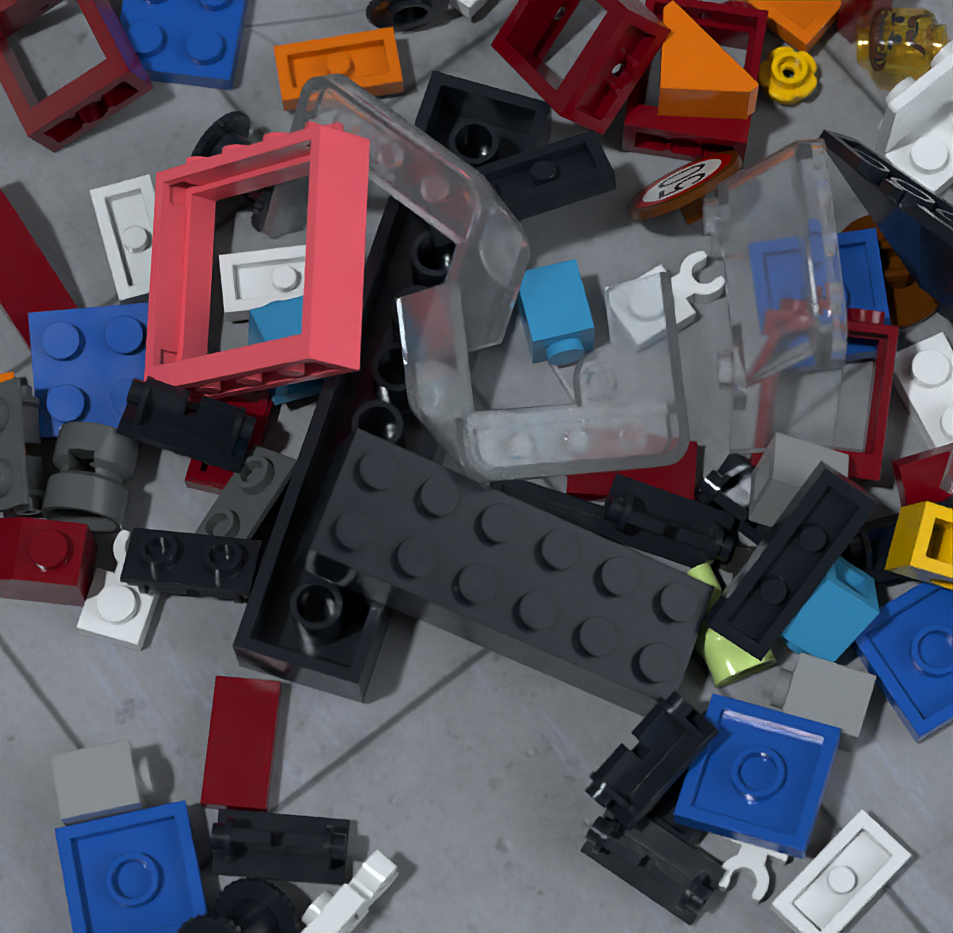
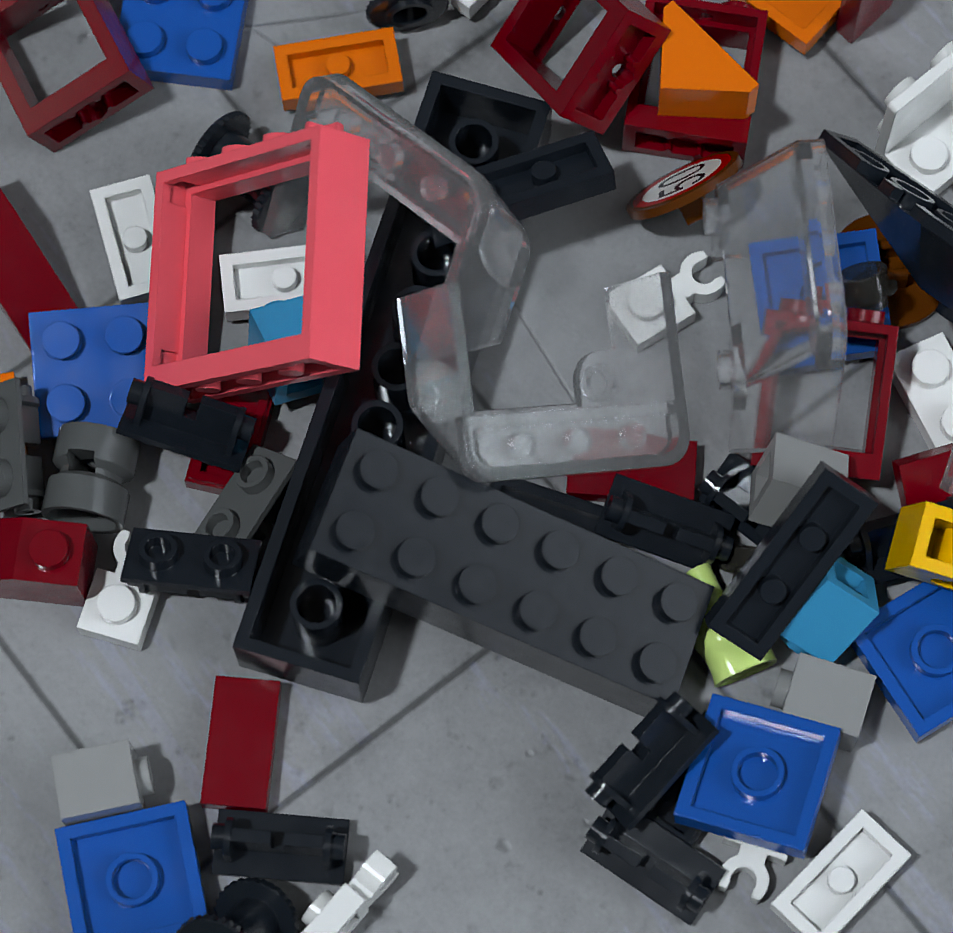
dark azure brick [515,259,595,365] -> none
yellow plate [758,46,817,105] -> none
clear yellow head [856,7,948,87] -> none
none -> clear smoke plate [836,261,898,311]

